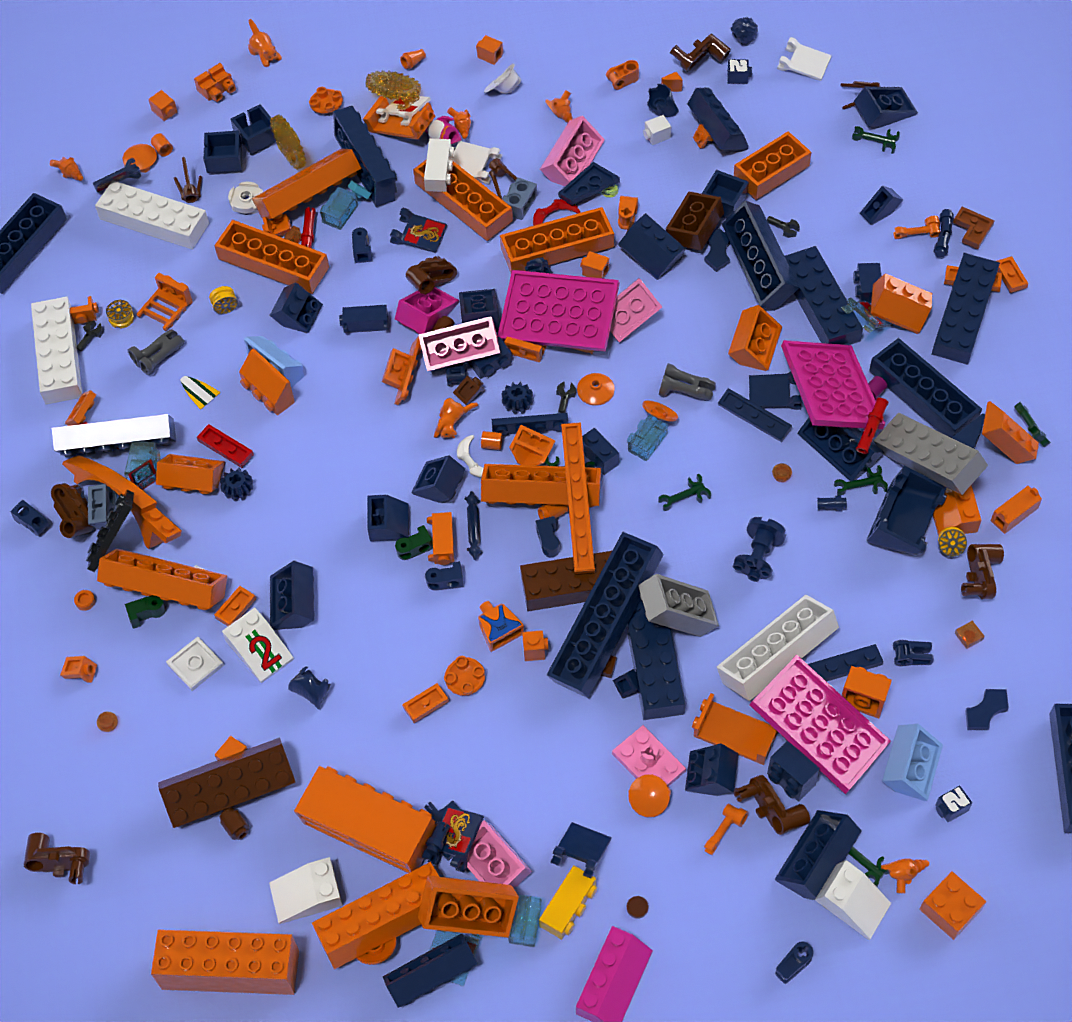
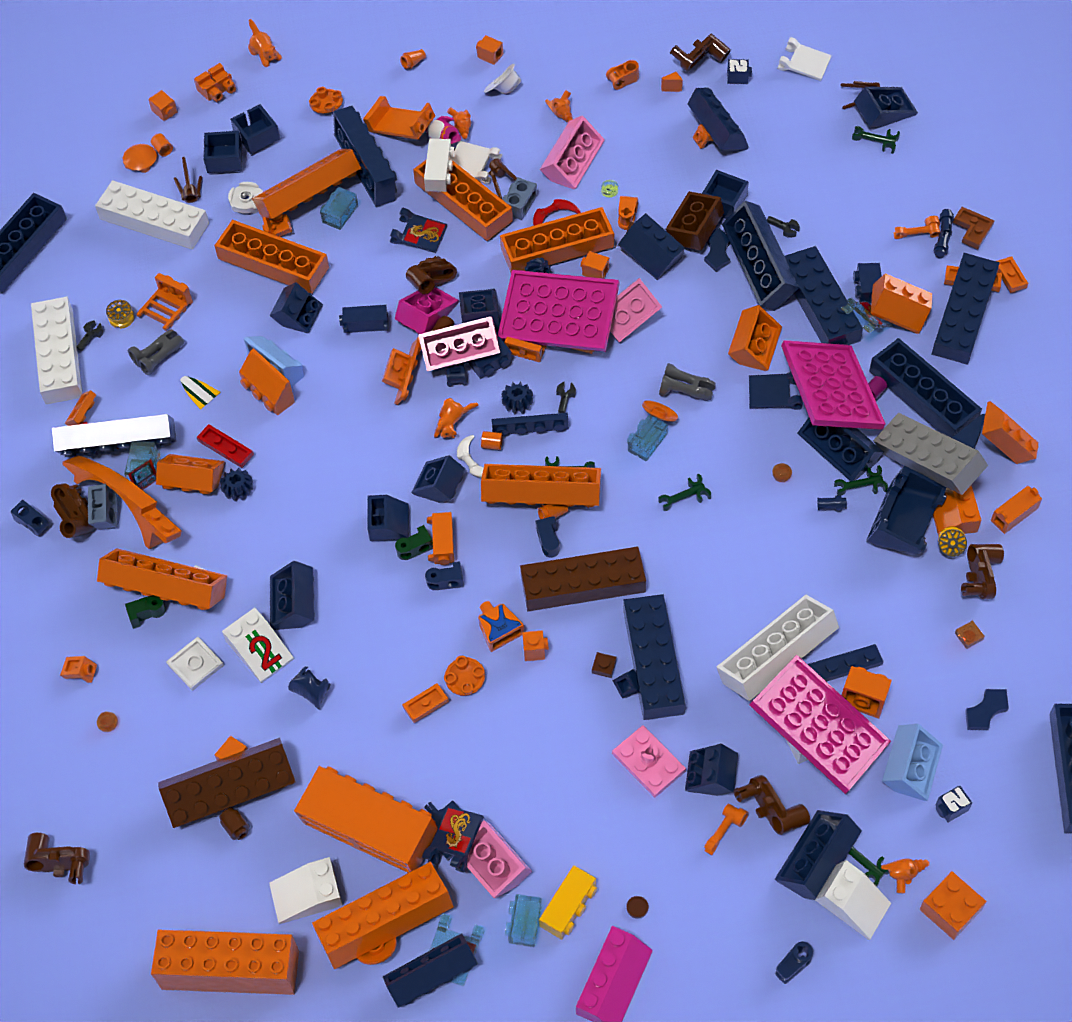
orange piece [50,157,83,181] -> none
orange bracket [70,296,99,324] -> none
orange tile [74,590,96,611] -> none
black plate [86,490,134,573] -> none
dark blue flag [93,158,141,192] -> none
yellow wheel [209,286,238,314] -> none
orange plate [214,586,256,626] -> none
clear yellow gear [270,114,306,170] -> none
clear orange plate [284,226,301,244] -> none
red pin [300,207,316,248] -> none
medium azure plate [348,180,371,199] -> none
dark blue leg [352,227,373,263] -> none
clear yellow gear [365,70,421,101] -> none
white flag [376,94,431,126] -> none
orange brick [418,876,519,938] -> none
dark blue animal [426,821,450,855] -> none
reddish brown bracket [453,376,486,405] -> none
dark blue wheel [464,491,483,560] -> none
orange slope [509,425,555,466] -> none
dark blue brick [547,532,664,698] -> none
dark blue flag [550,822,612,878] -> none
dark blue wing [558,162,620,205] -> none
orange tile [561,422,595,574] -> none
orange dish [577,373,615,406] -> none
dark blue brick [582,427,619,475] -> none
orange dish [628,774,671,817] -> none
light grey brick [638,574,719,637] -> none
white brick [643,115,671,145] -> none
dark blue hair [647,84,679,117] -> none
orange panel [692,693,778,765] -> none
dark blue tile [718,388,792,442] -> none
dark blue piece [730,17,758,45] -> none
orange brick [733,131,812,200] -> none
dark blue piece [733,517,786,582] -> none
dark blue brick [767,741,820,802] -> none
red pin [856,397,889,454] -> none
dark blue slope [860,185,903,225] -> none
dark blue piece [893,640,934,666] -> none
dark green bar [1014,402,1051,447] -> none

